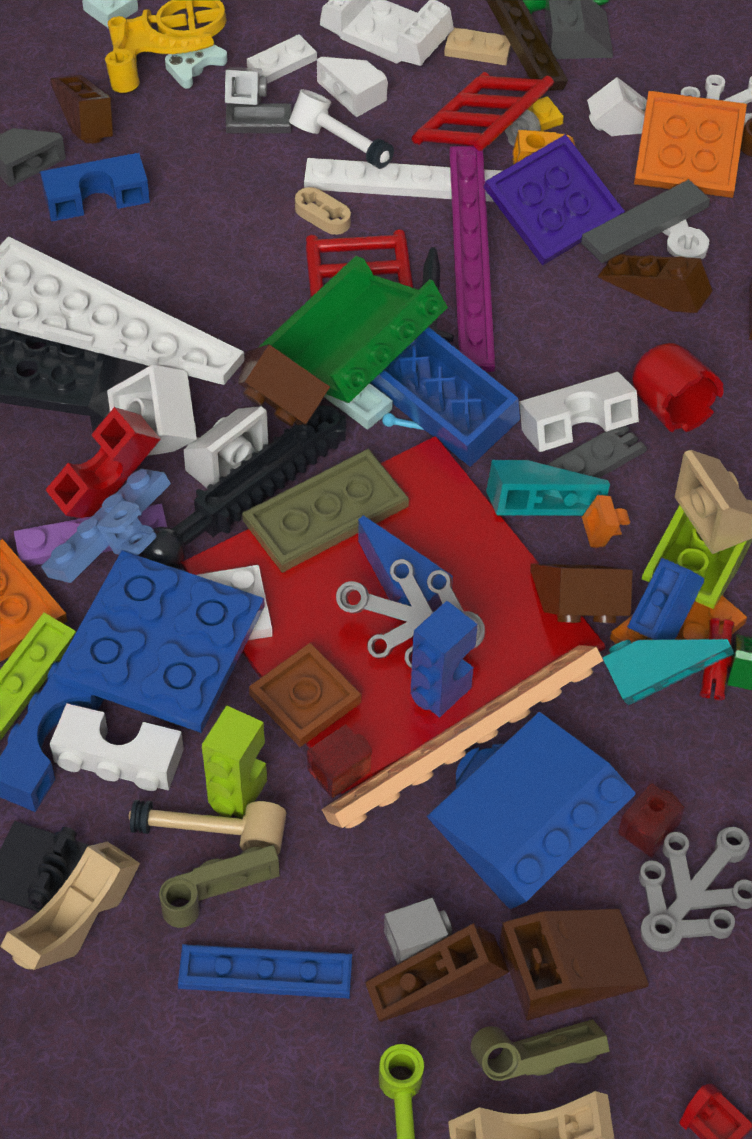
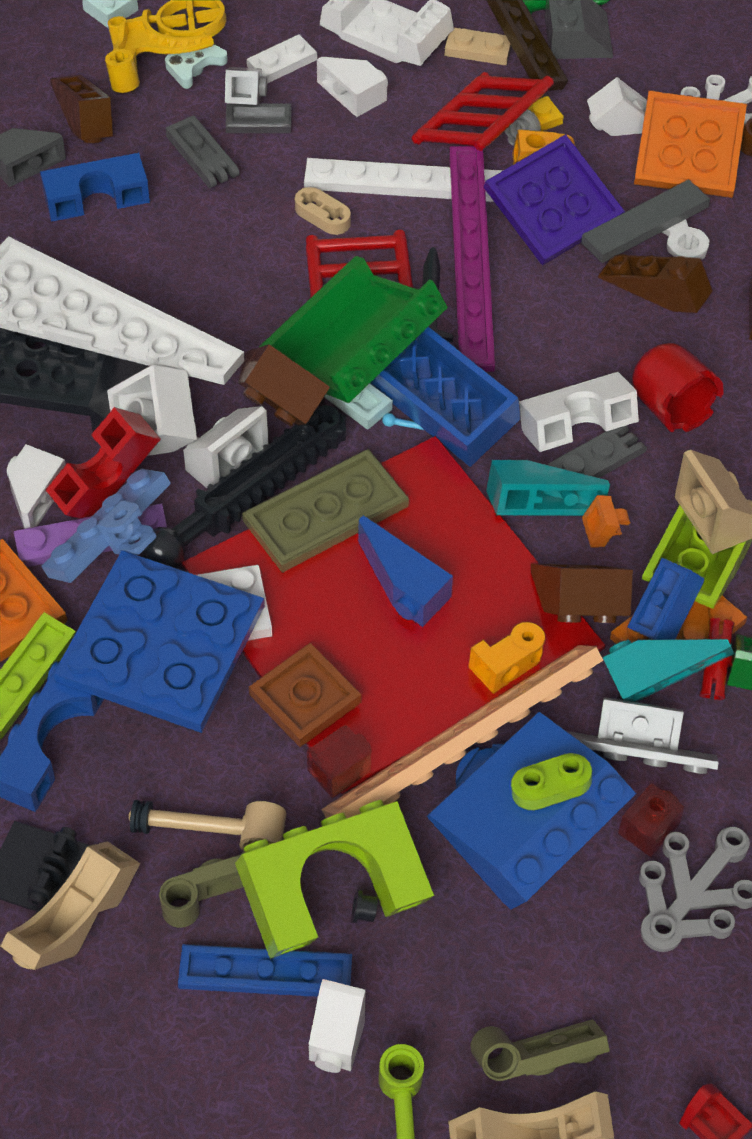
white arch [50,703,184,791] -> none
lime arch [202,706,267,819] -> none
white piece [289,89,394,169] -> none
light grey plant [336,559,485,668] -> none
reddish brown slope [365,923,509,1022] -> none
light grey brick [384,898,452,965] -> none
blue arch [410,601,478,718] -> none
reddish brown slope [499,909,649,1021] -> none
none -> white slope [7,444,66,529]
none -> dark grey hinge [166,115,240,188]
none -> lime arch [235,800,434,959]
none -> white slope [309,979,366,1073]
none -> black piece [351,889,378,923]
none -> light orange leg [469,622,545,694]
none -> lime plate [511,753,592,810]
none -> bracket [566,697,719,774]

